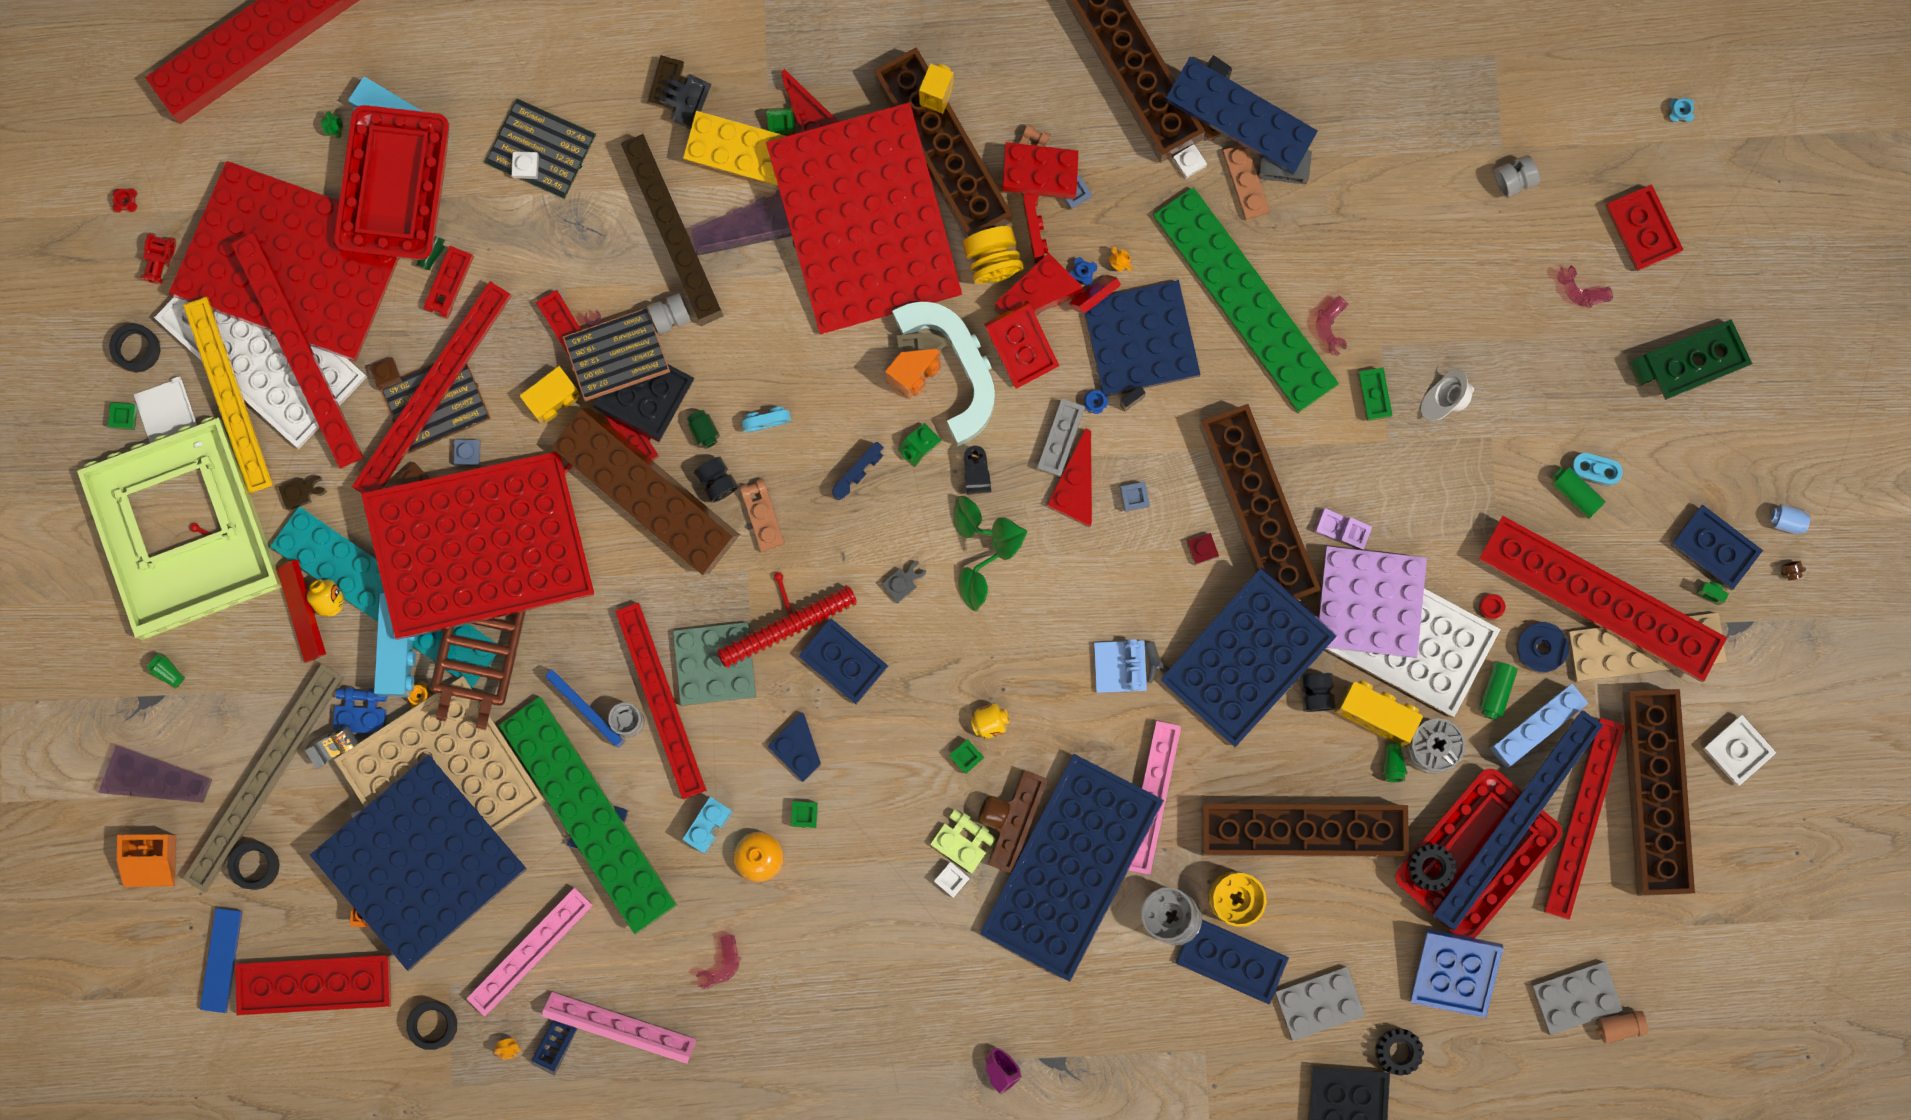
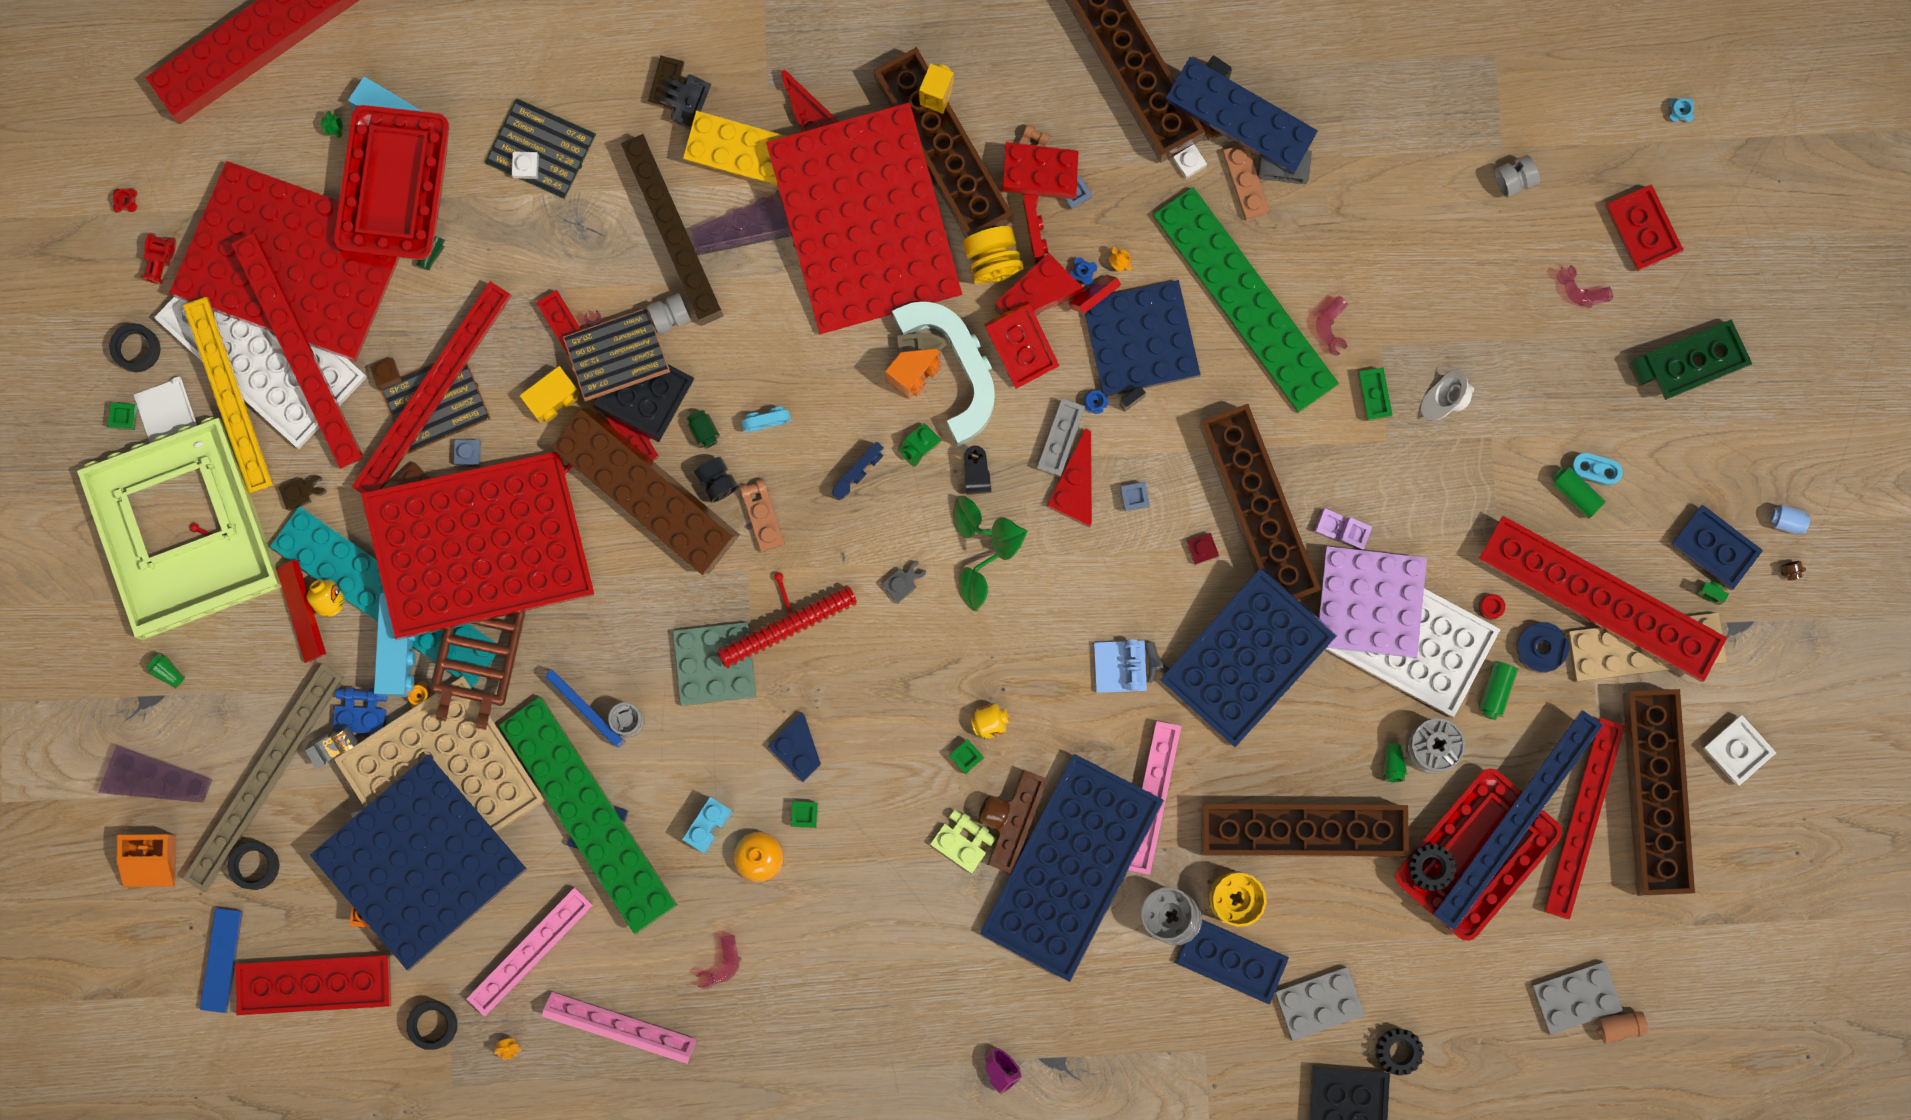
red plate [424,246,474,319] -> none
dark blue slope [531,1020,578,1076] -> none
red plate [615,602,707,800] -> none
green plate [767,107,795,134] -> none
dark blue plate [799,618,889,705] -> none
white plate [934,862,970,898] -> none
black wheel [1300,673,1336,712] -> none
yellow brick [1335,680,1423,747] -> none
plate [1410,929,1504,1018] -> none
light blue brick [1489,684,1589,768] -> none

